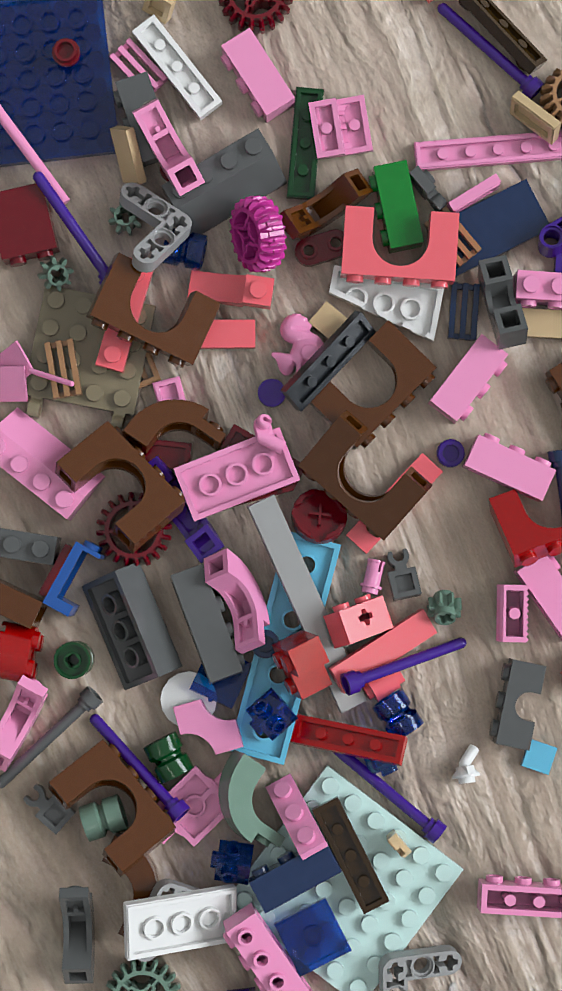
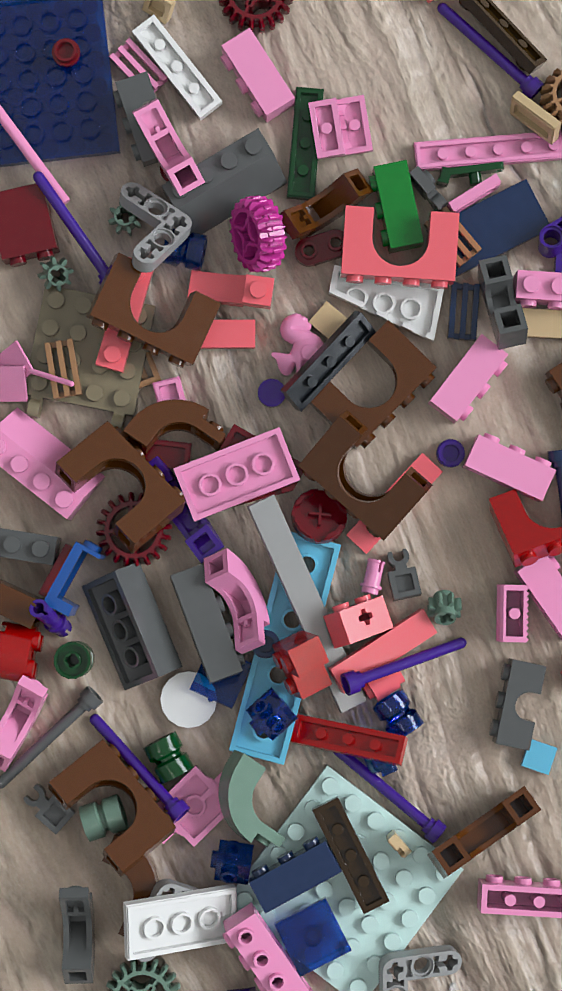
tan tile [110,125,147,184] -> none
bright pink tile [173,699,244,755] -> none
bright pink arm [253,414,286,454] -> none
bright pink plate [265,774,328,860] -> none
white plate [452,744,480,784] -> none
none -> dark purple pin [29,599,72,637]
none -> reddish brown arch [427,786,541,879]
none -> dark green piece [436,162,504,187]

